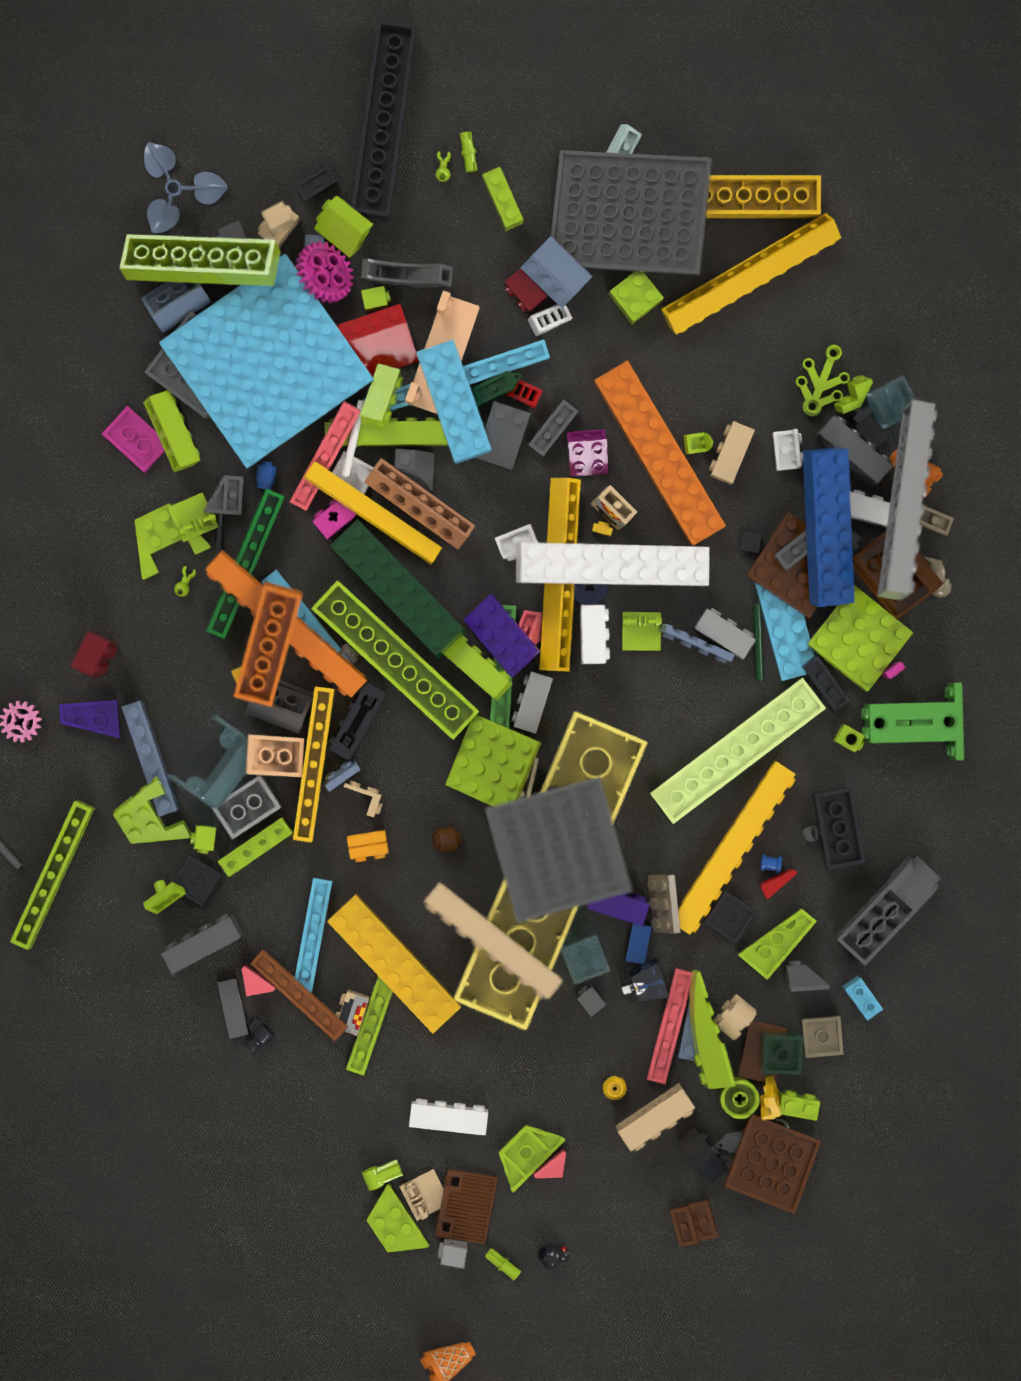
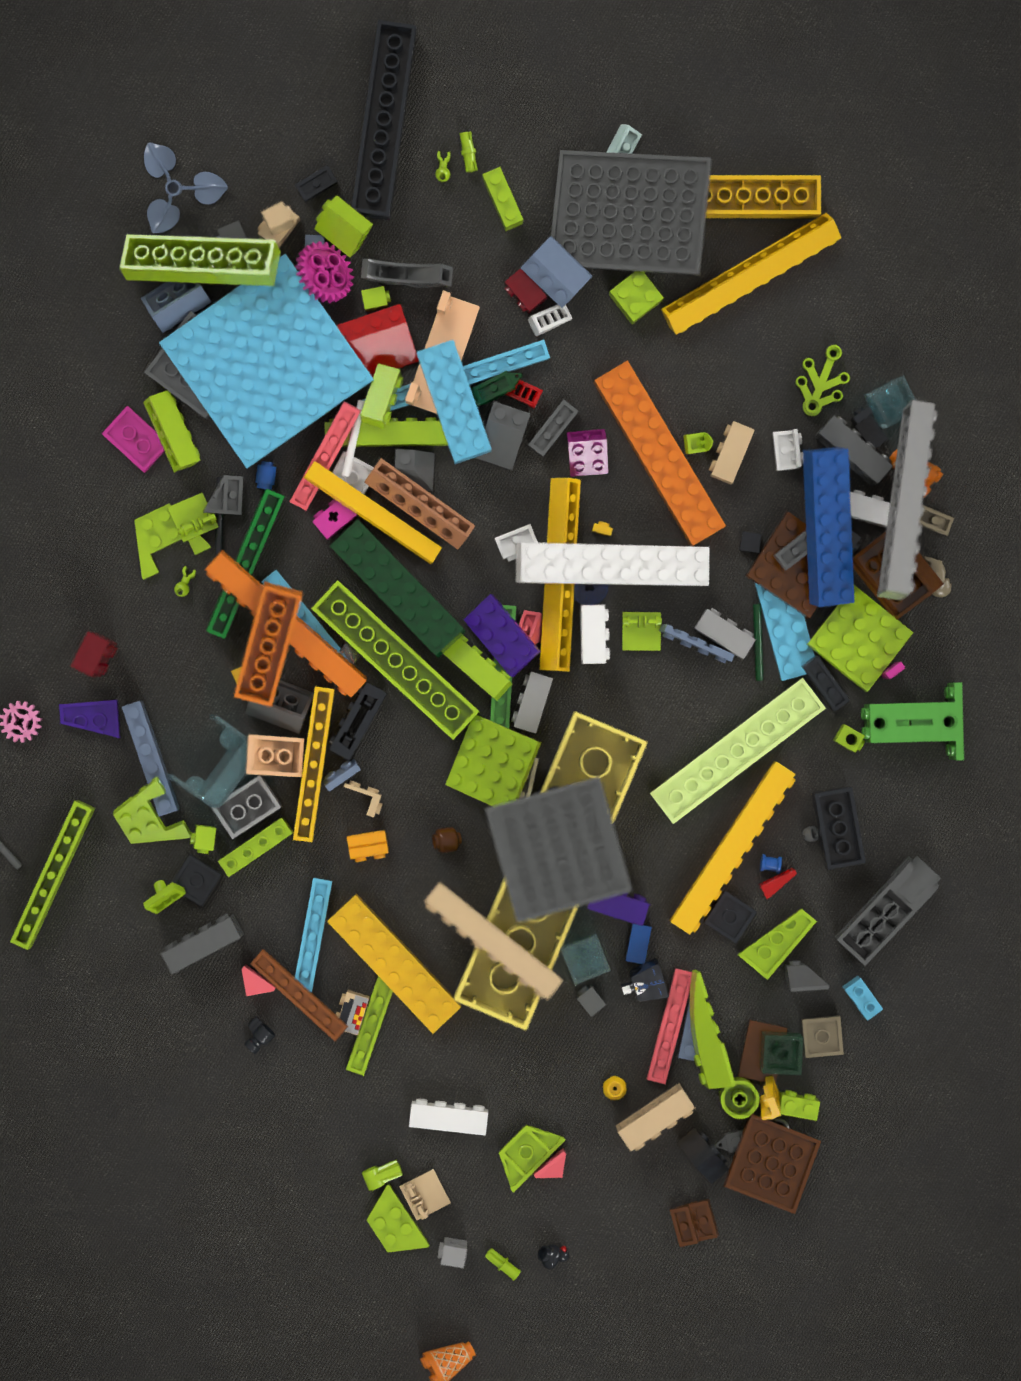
dark grey tile [217,978,249,1039] -> none
reddish brown window [435,1169,498,1245] -> none
tan brick [591,485,637,531] -> none
dark tan plate [647,874,680,933] -> none
tan brick [713,994,757,1040] -> none
lime slope [834,375,873,414] -> none

